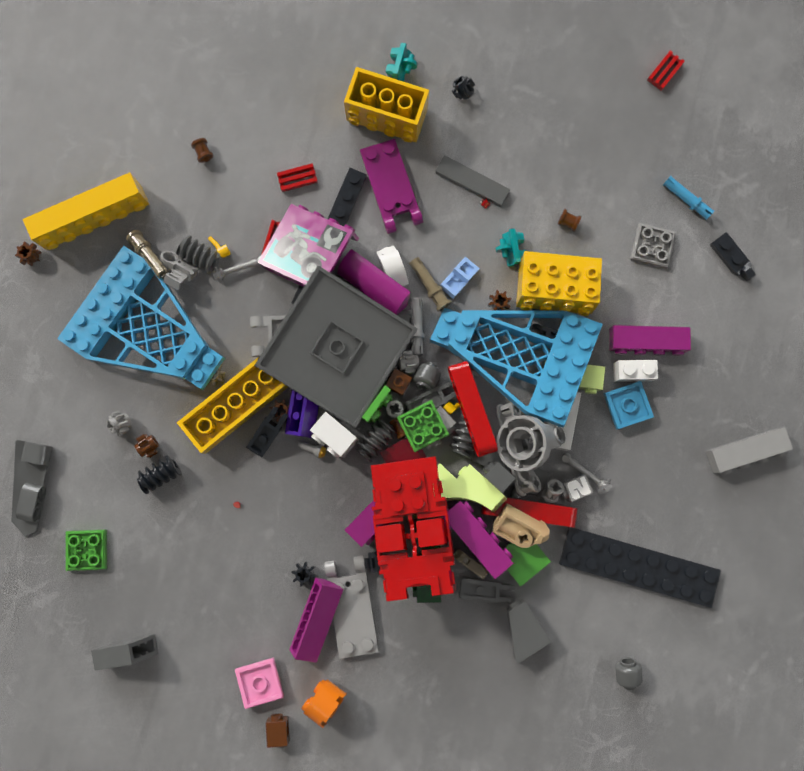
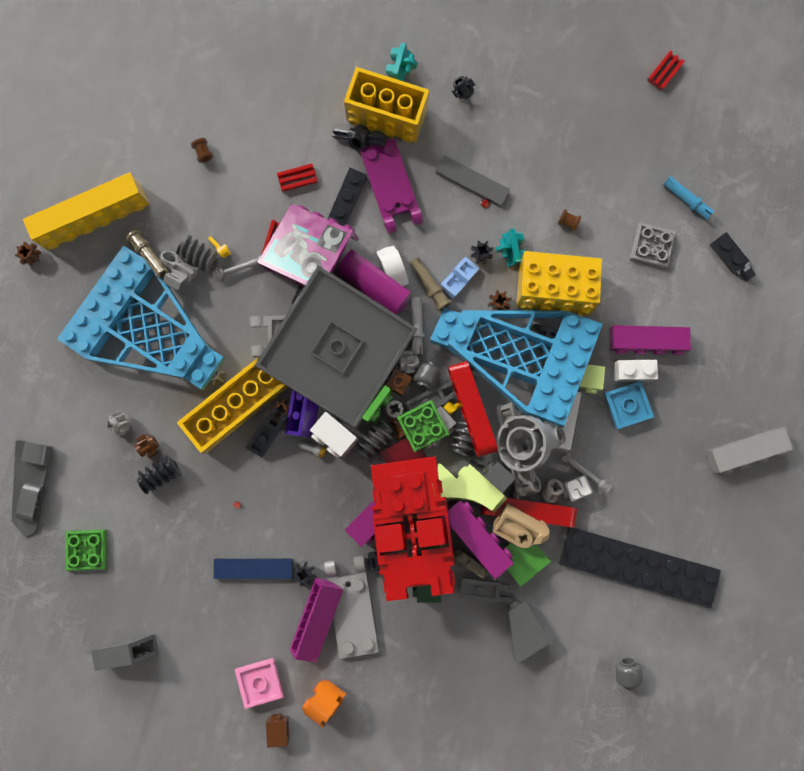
none -> dark blue tile [213,558,293,579]
none -> black axle [333,125,386,150]
none -> black gear [470,240,494,264]

